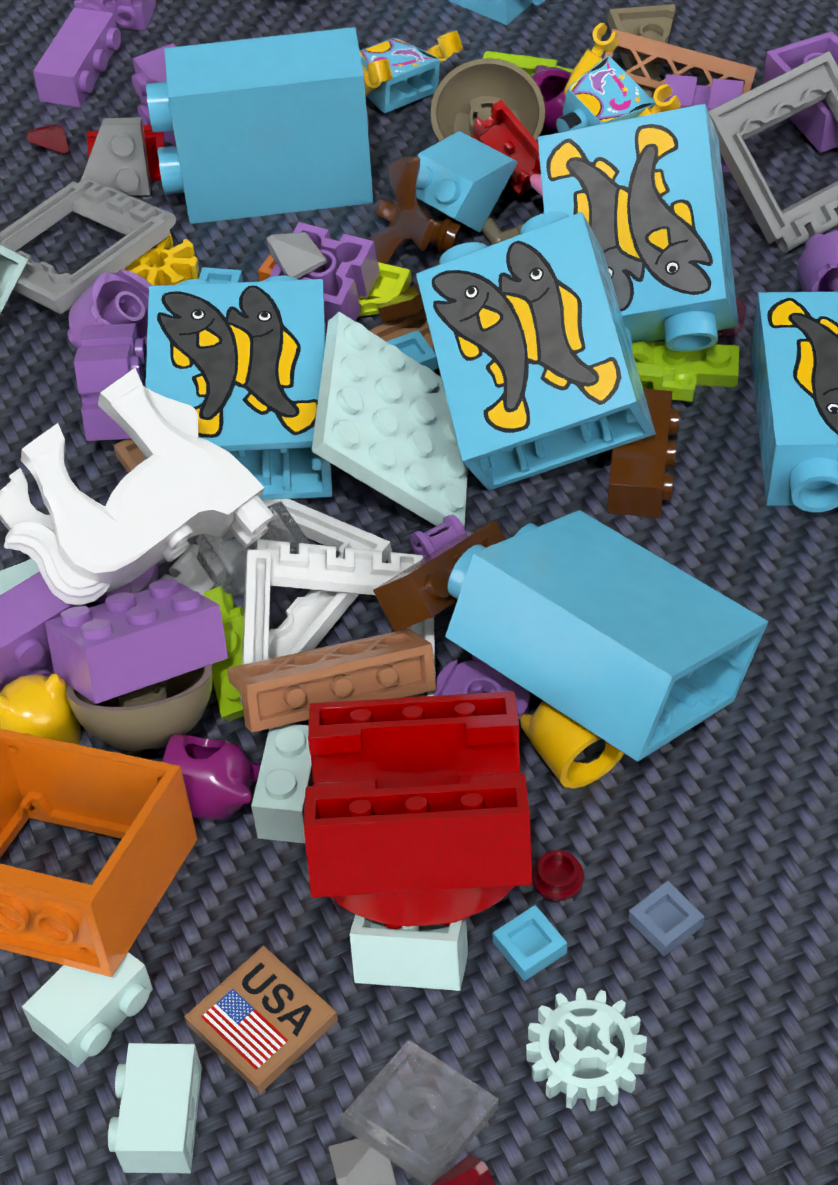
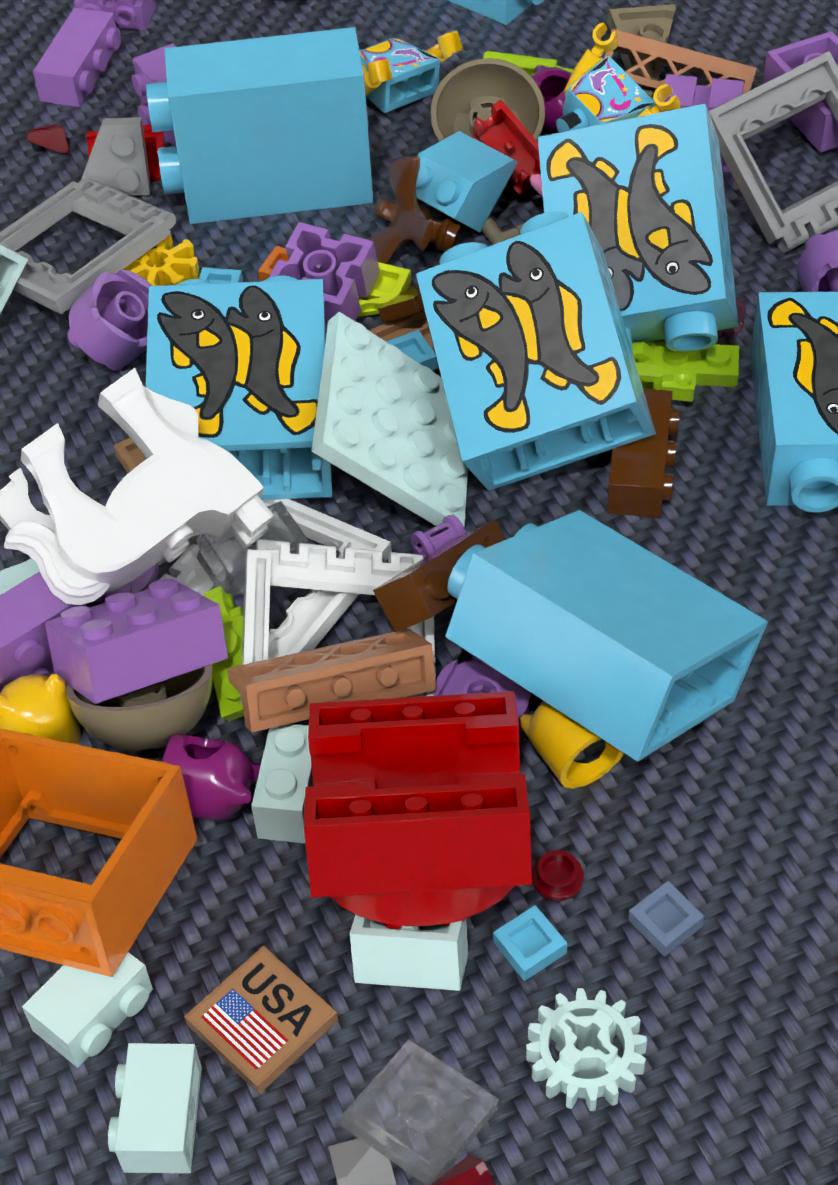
medium lavender brick [73,323,147,441] -> none
light grey slope [266,232,327,279] -> none

